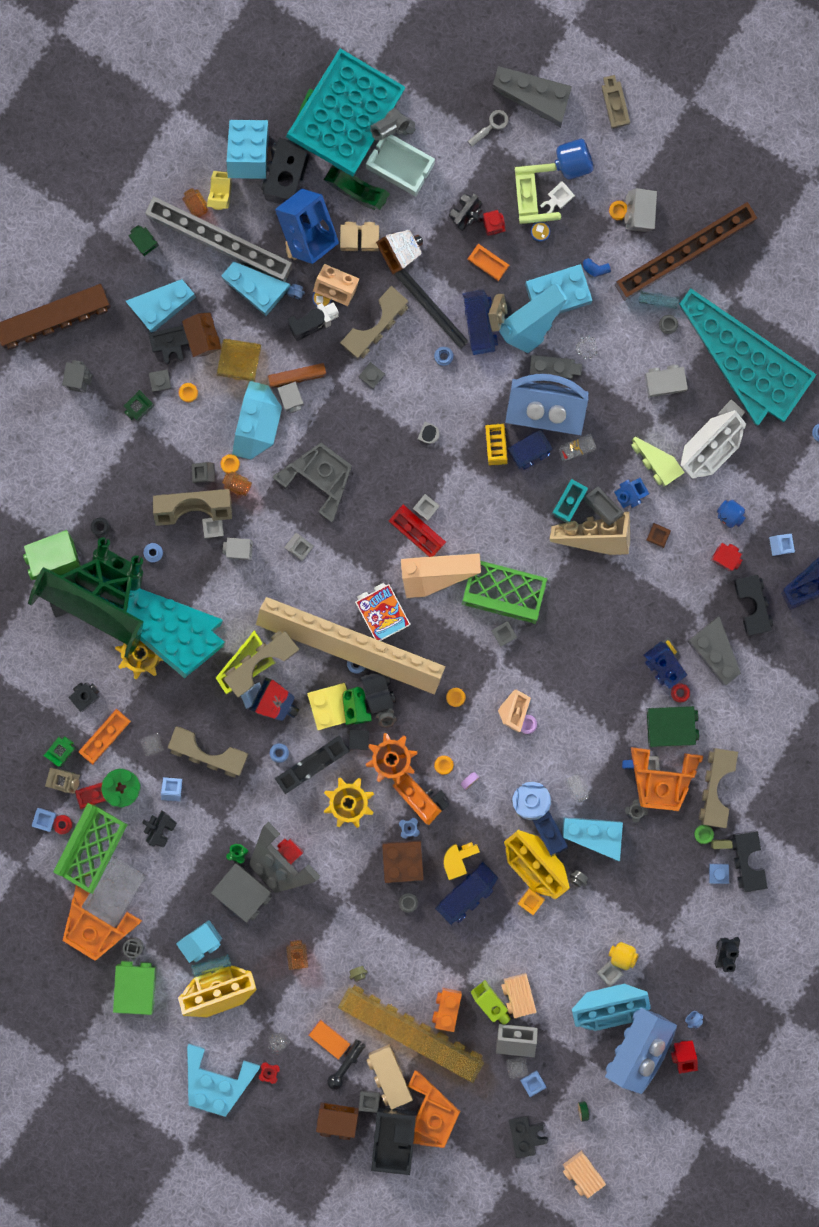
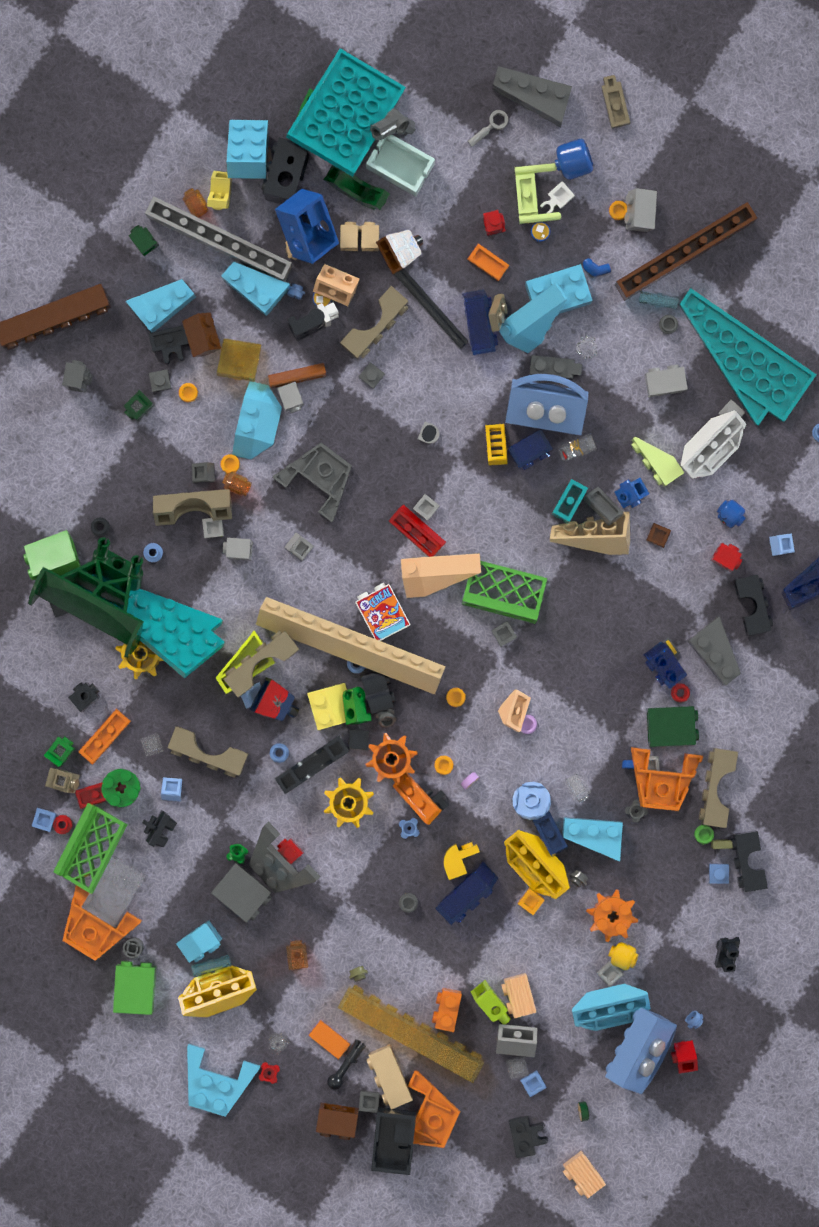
reddish brown brick [382,840,423,883] -> none
medium blue plate [434,347,453,366] -> none
black hips [449,193,483,231] -> none
none -> orange brick [586,890,638,942]

